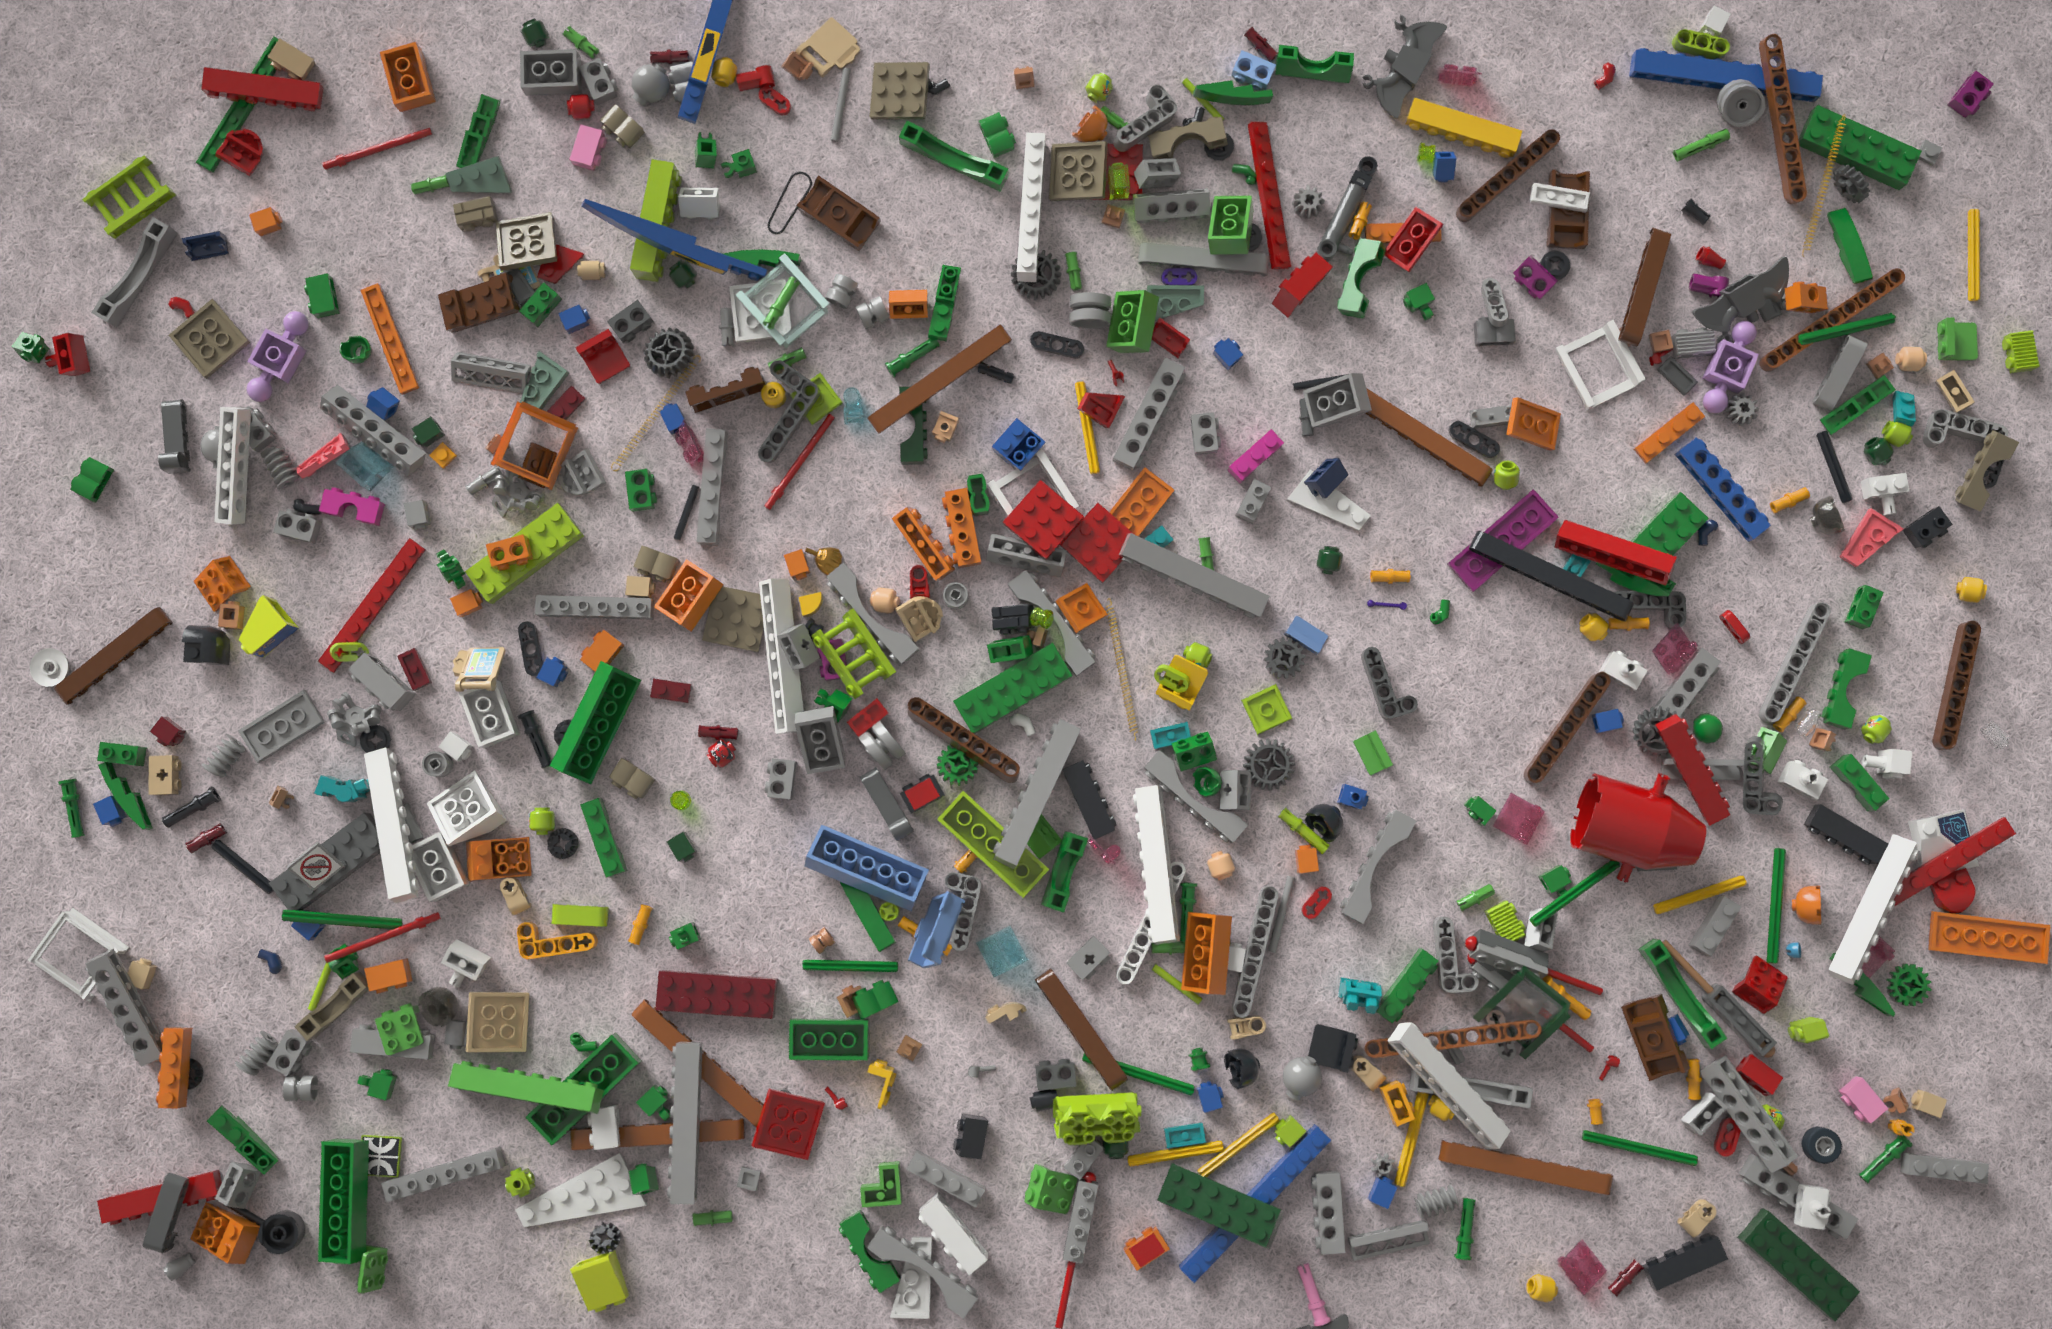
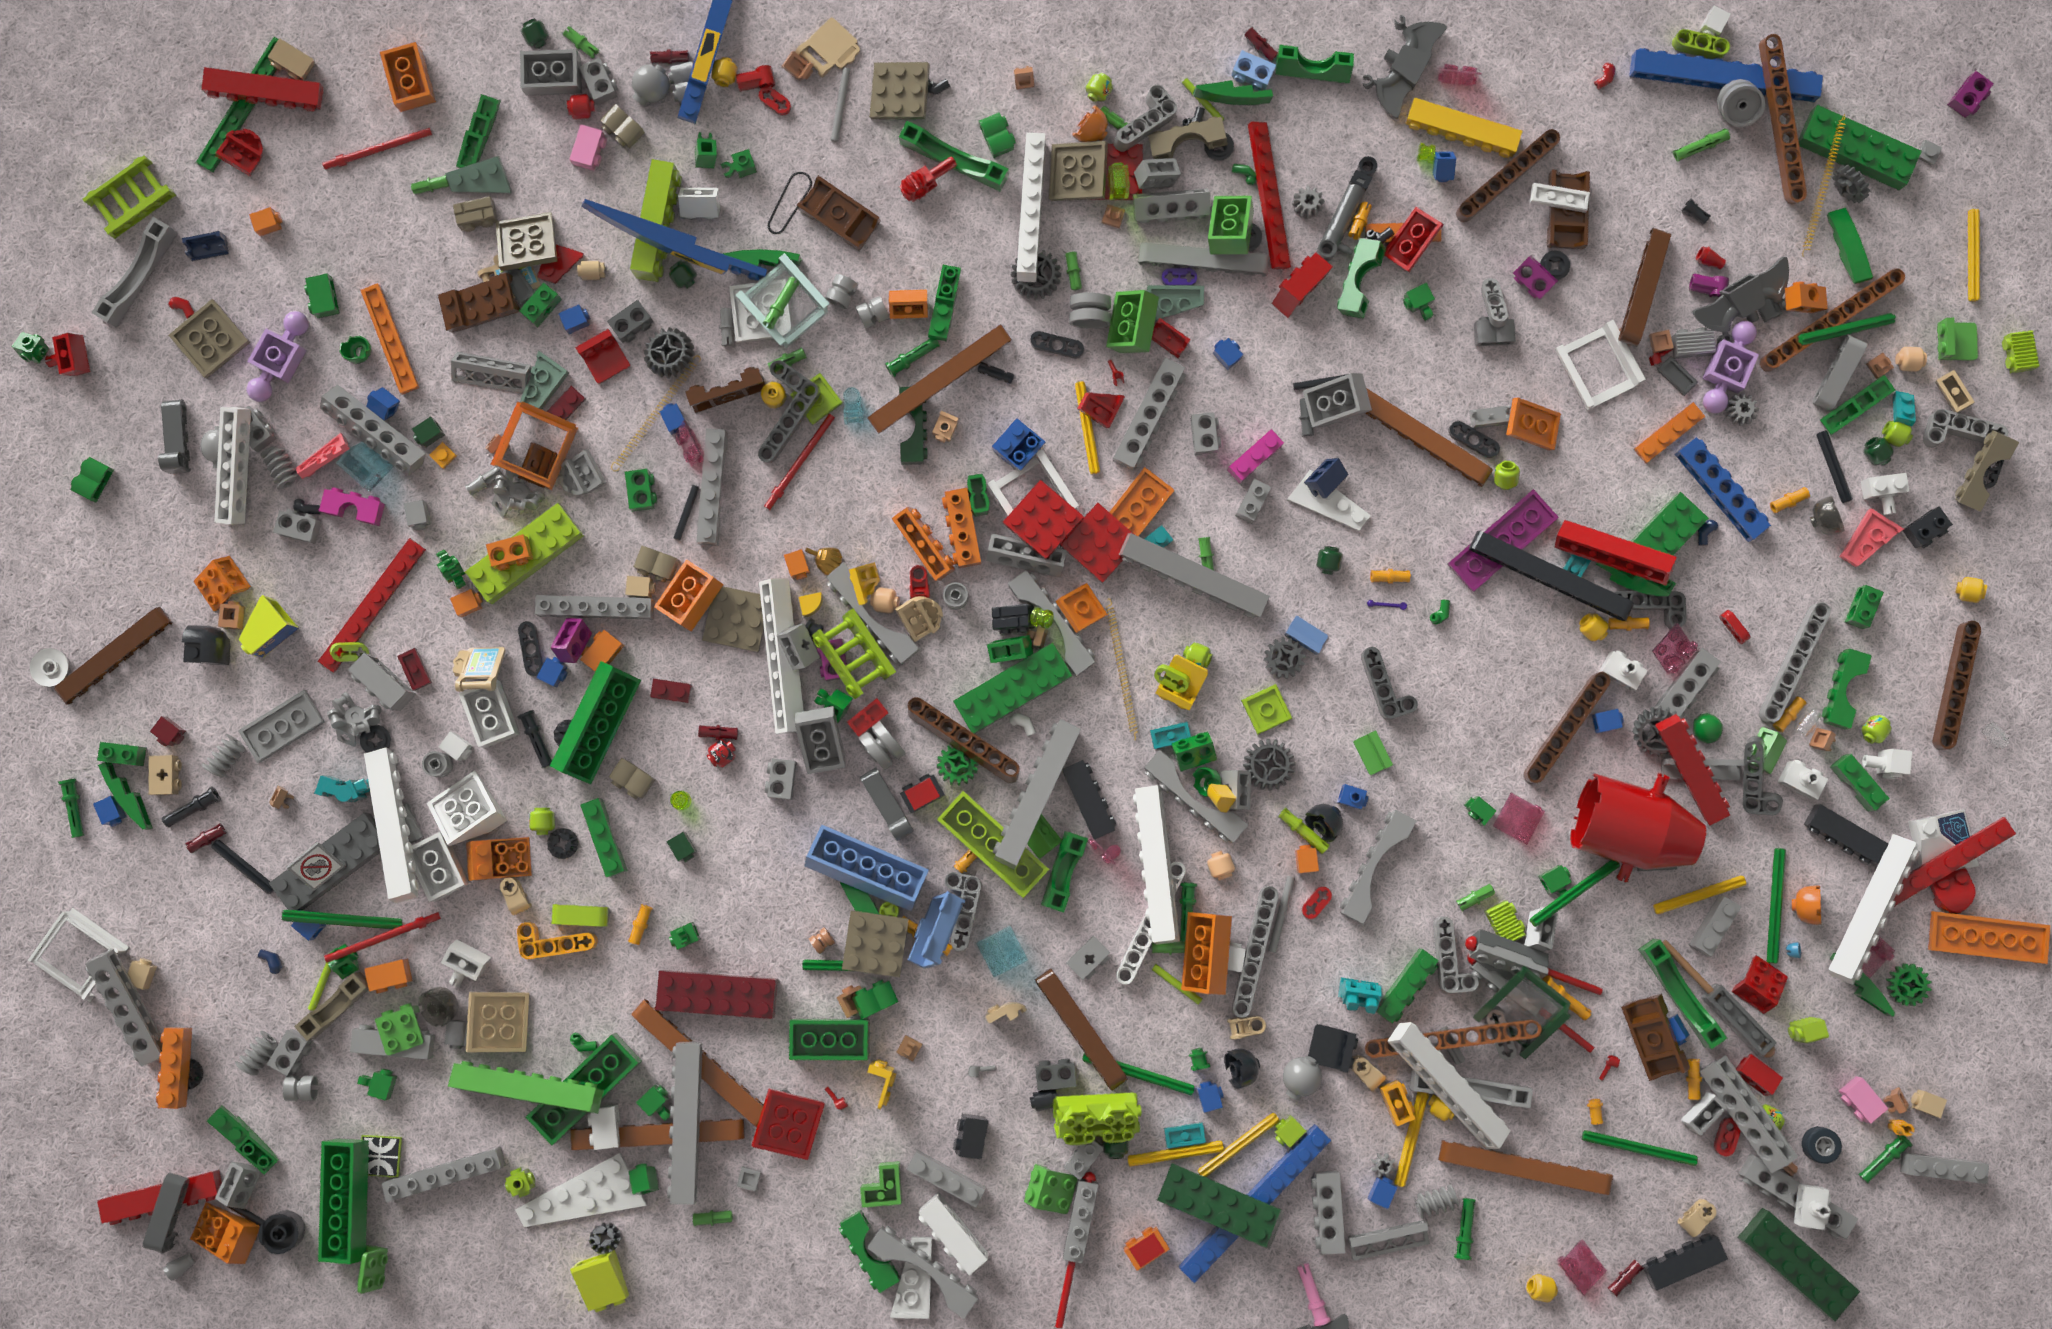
none -> magenta brick [550,618,592,663]
none -> dark tan plate [842,910,909,977]
none -> yellow wing [849,562,880,605]
none -> red gear [899,157,957,202]
none -> yellow brick [1207,784,1237,813]
none -> black arm [1366,227,1394,244]

